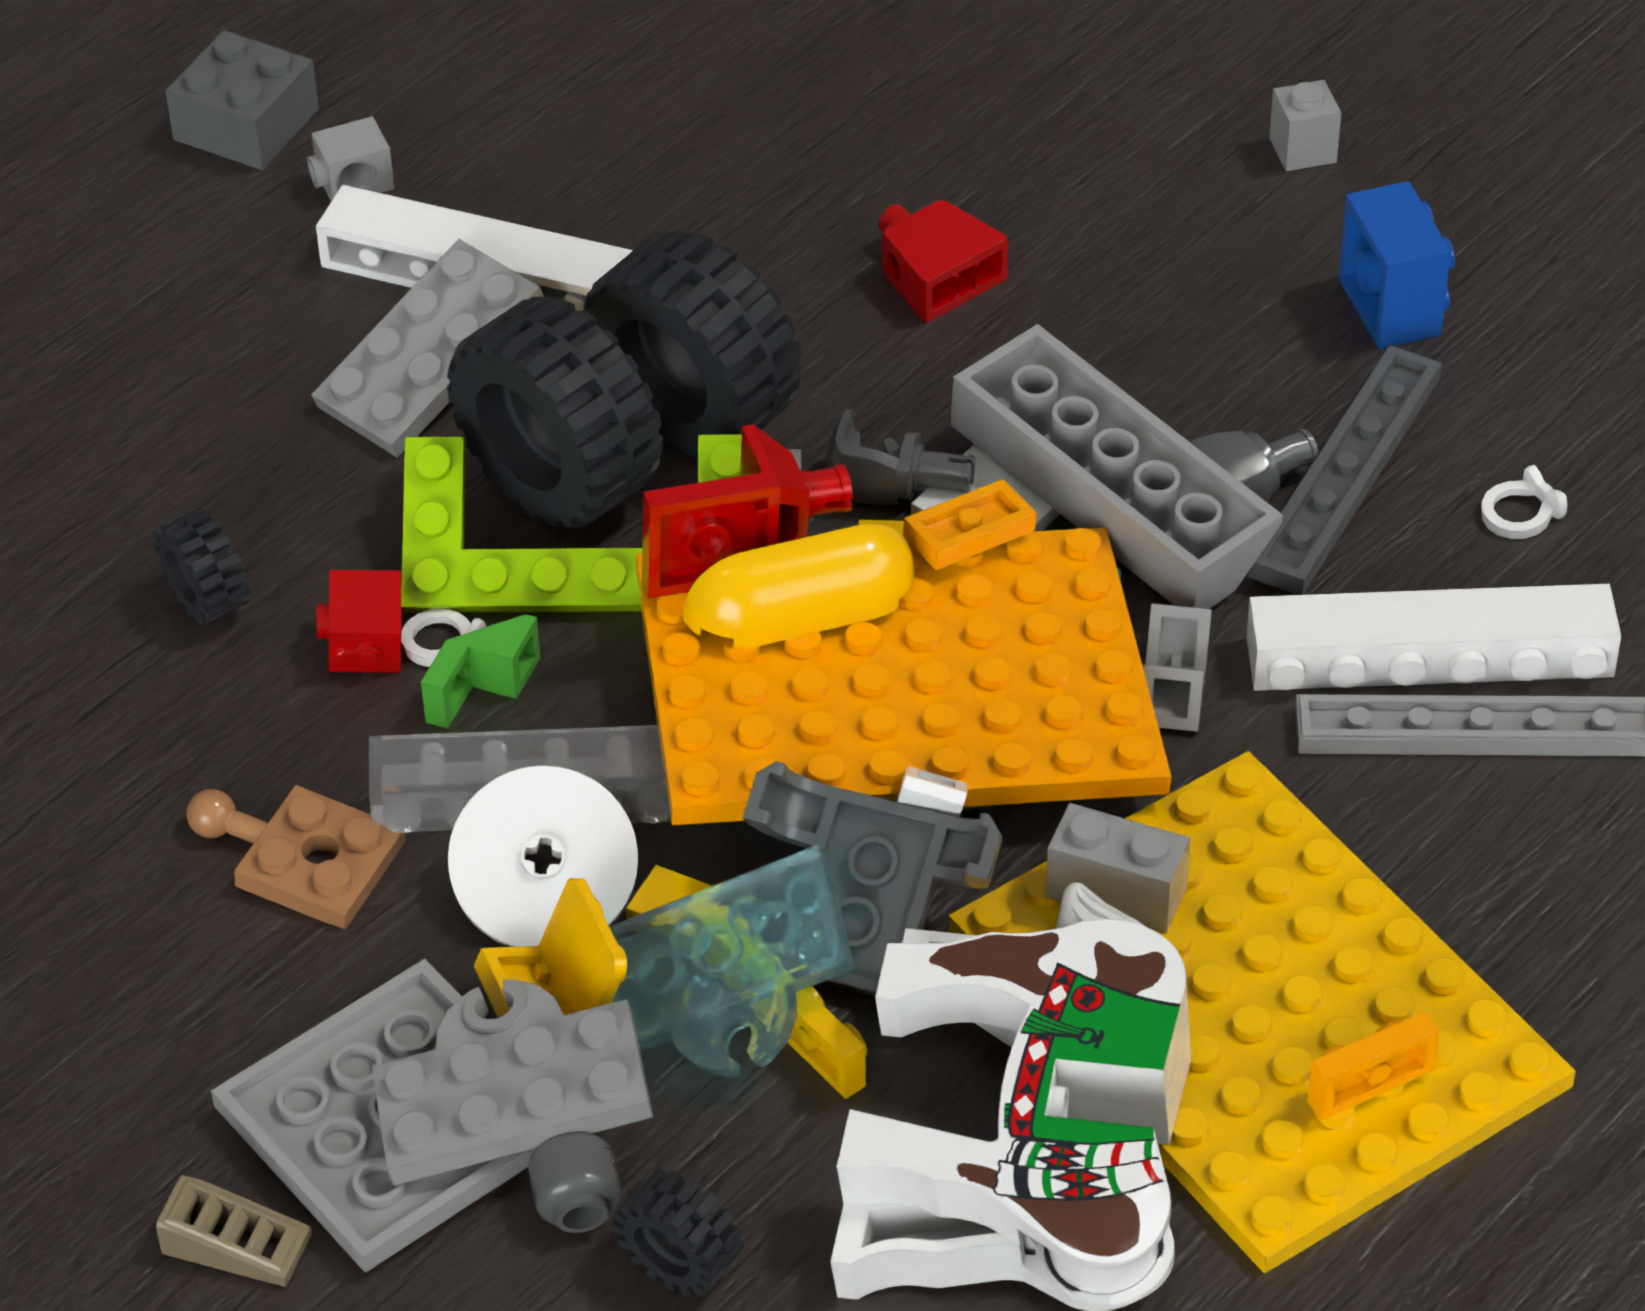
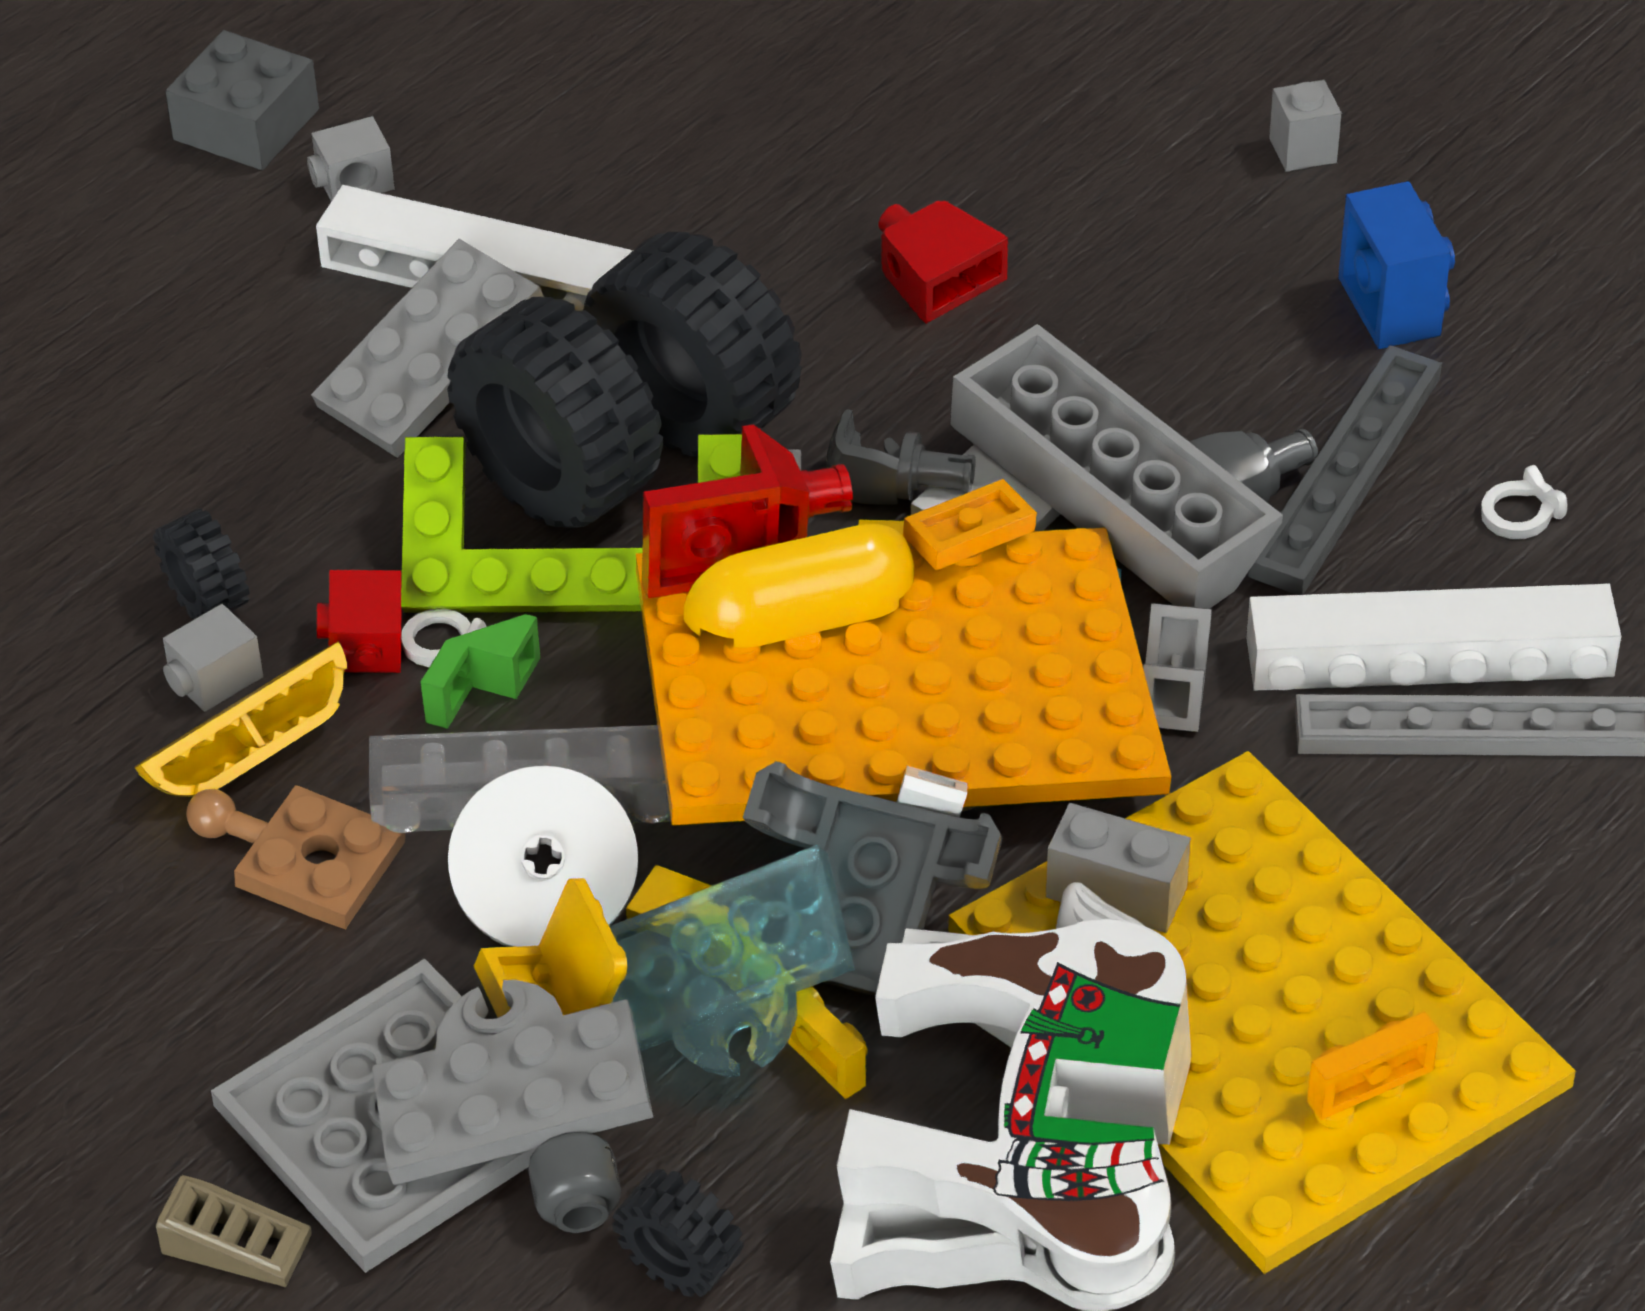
none -> yellow brick [134,642,347,797]
none -> light grey brick [163,604,263,712]

